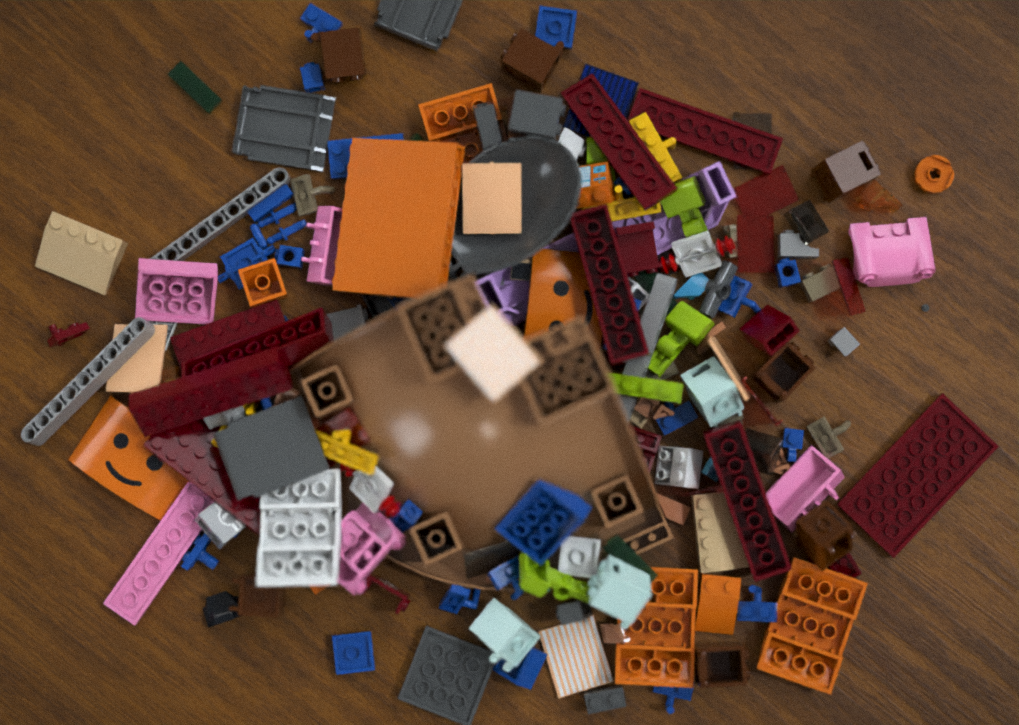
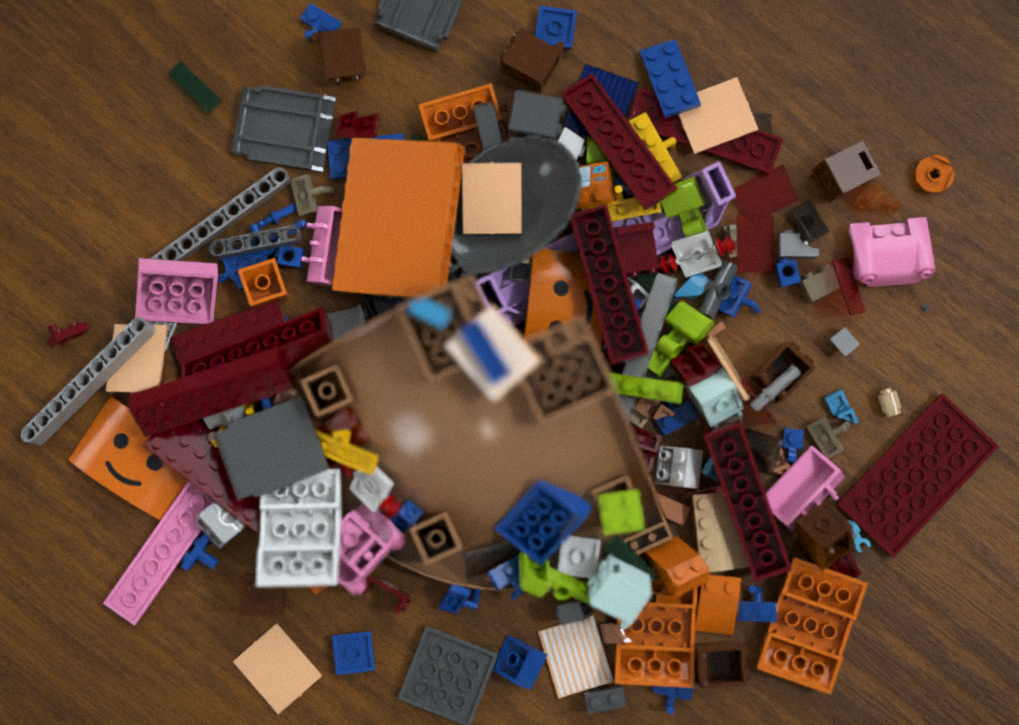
tan slope [35,211,128,296] -> none
black slope [203,591,243,628] -> none
blue piece [248,184,294,223] -> none
blue brick [300,62,325,93] -> none
light aqua container [469,598,541,672] -> none
dark red brick [739,304,800,356] -> none
none -> dark grey beam [209,225,302,259]
none -> light nougat piece [233,623,322,714]
none -> dark red slope [336,111,380,138]
none -> dark azure piece [408,298,451,330]
none -> blue plate [460,319,510,384]
none -> lime plate [598,489,644,535]
none -> blue plate [640,39,701,118]
none -> orange slope [644,536,710,598]
none -> dark red slope [670,342,723,387]
none -> light nougat piece [678,77,758,154]
none -> light grey axle [750,365,801,411]
none -> dark azure slope [823,389,859,424]
none -> medium azure plate [847,520,871,553]
none -> tan brick [877,387,902,417]

